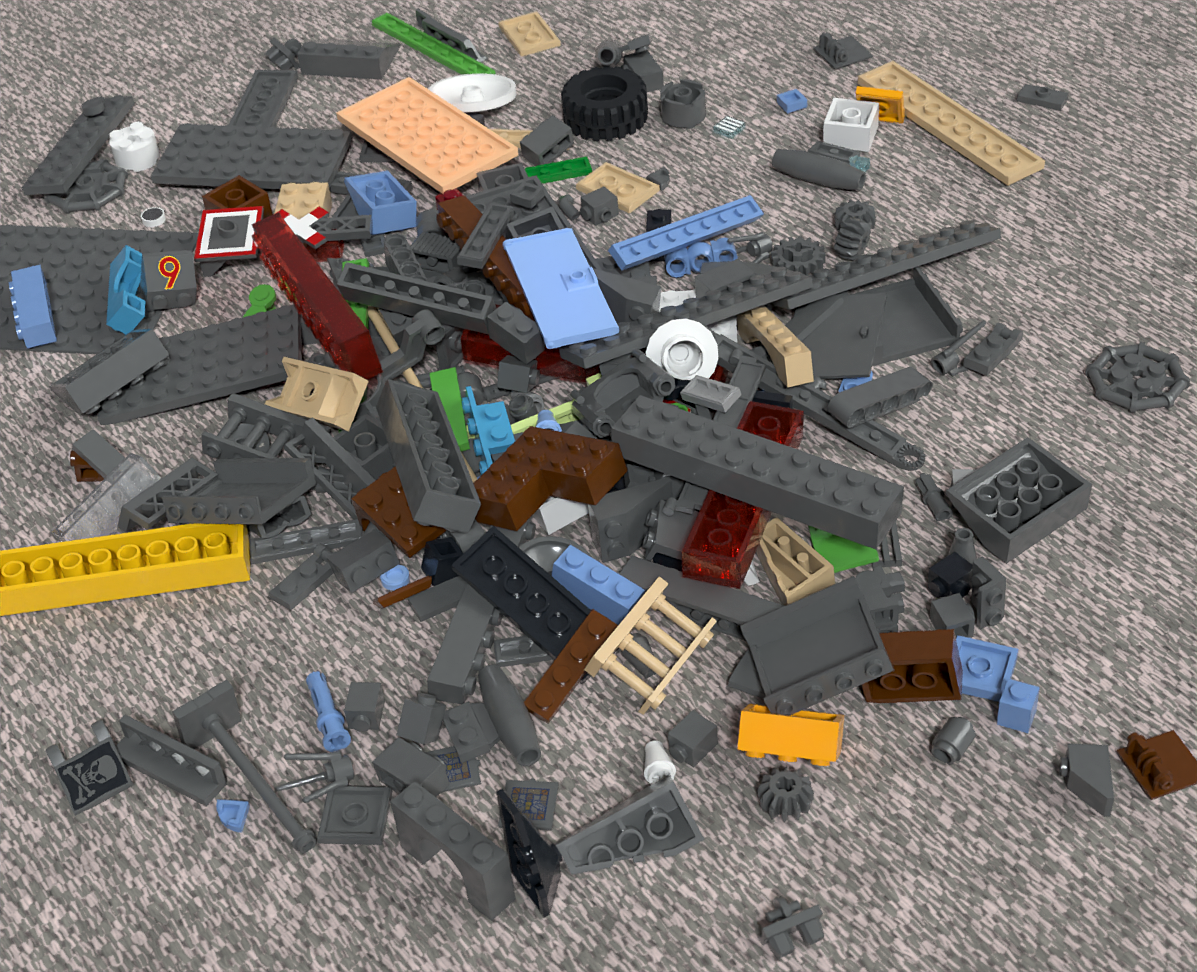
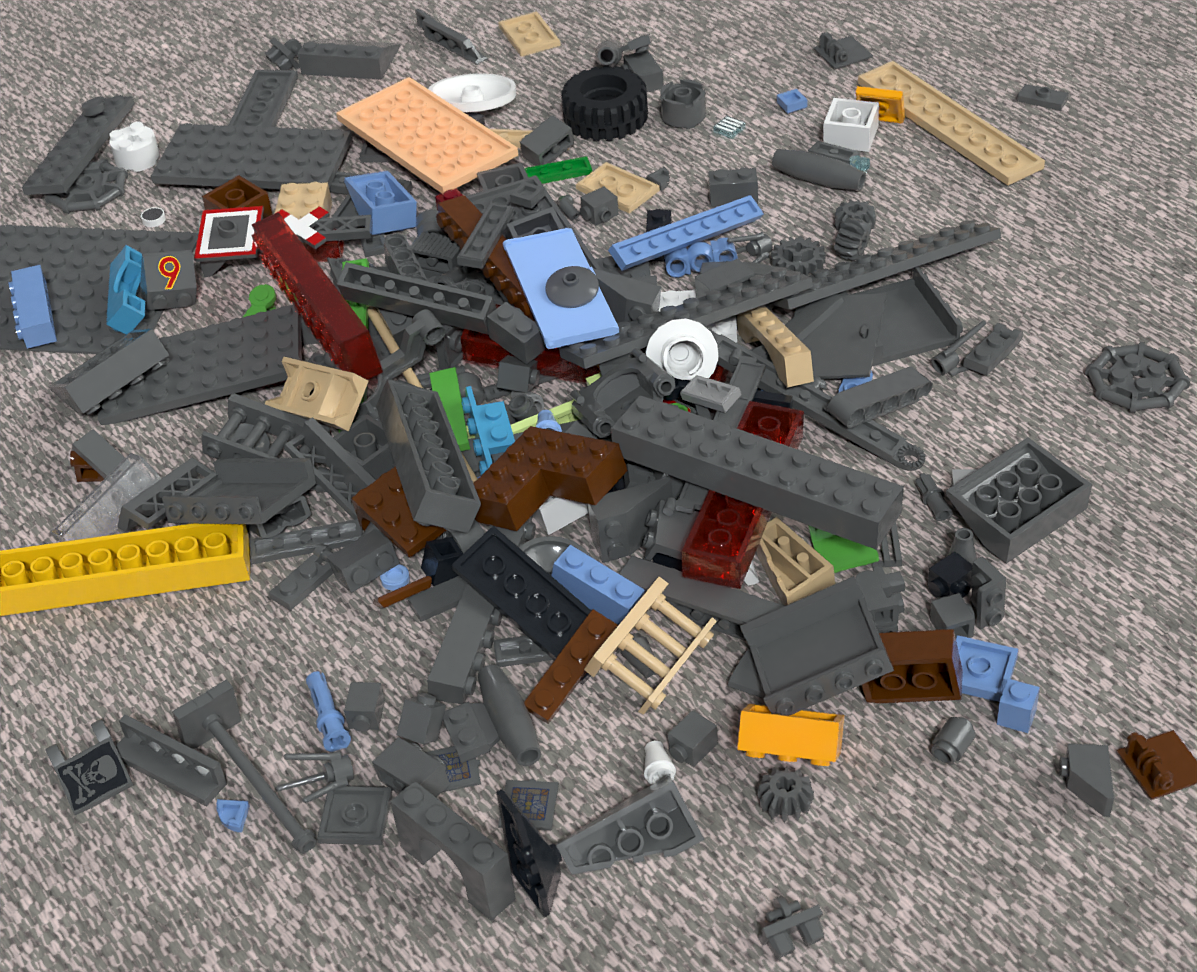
bright green tile [371,13,496,75] -> none
none -> dark grey dish [545,266,599,308]
none -> dark grey brick [708,167,758,207]

